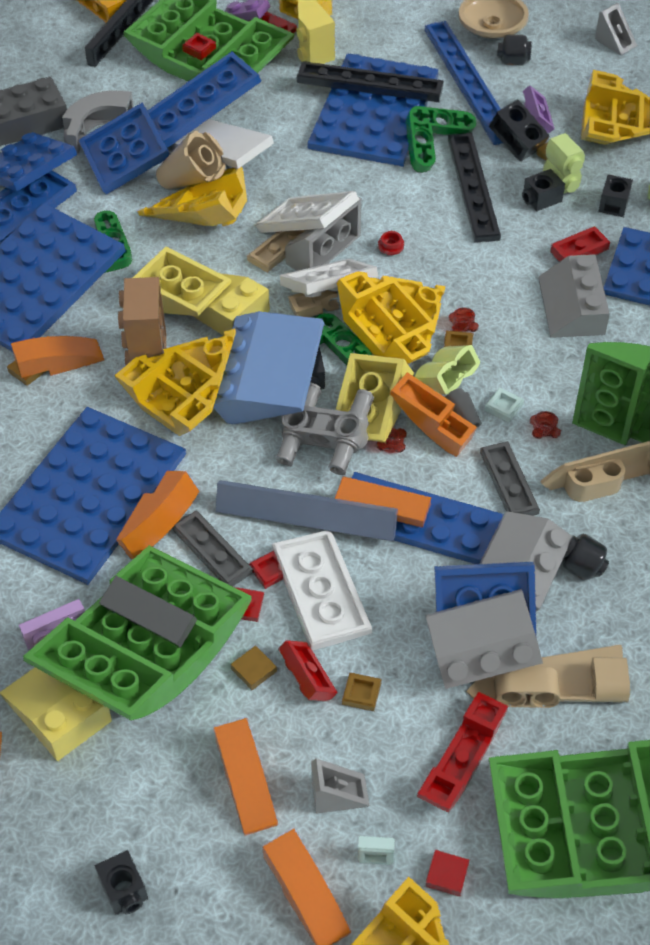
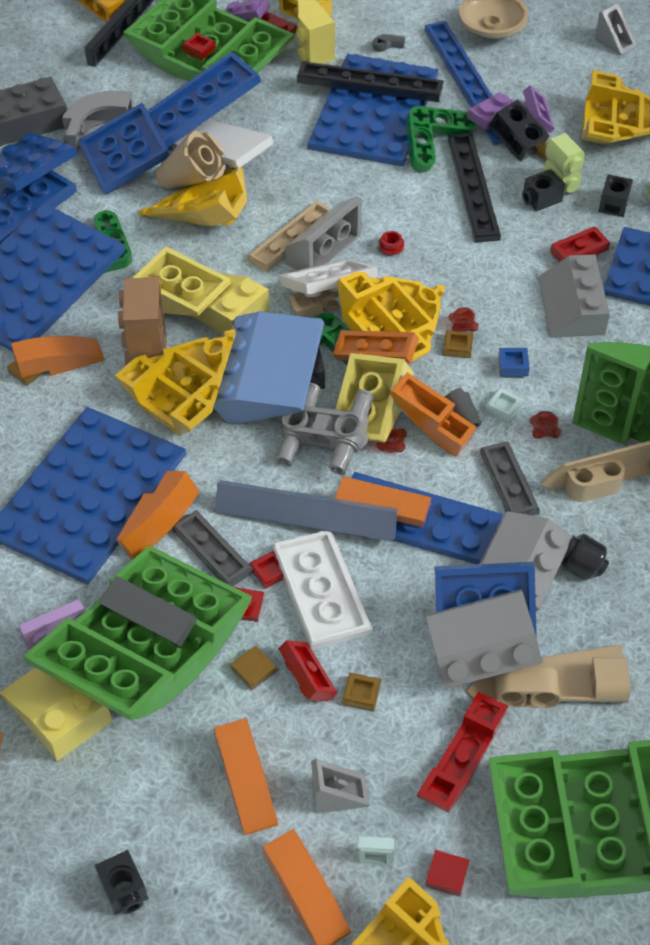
white tile [256,191,359,233] -> none
yellowish green brick [414,345,480,394] -> none
black head [497,34,532,65] -> none
none -> orange plate [332,330,419,363]
none -> dark grey arm [372,34,405,52]
none -> medium lavender plate [467,92,514,130]
none -> blue plate [498,348,530,376]

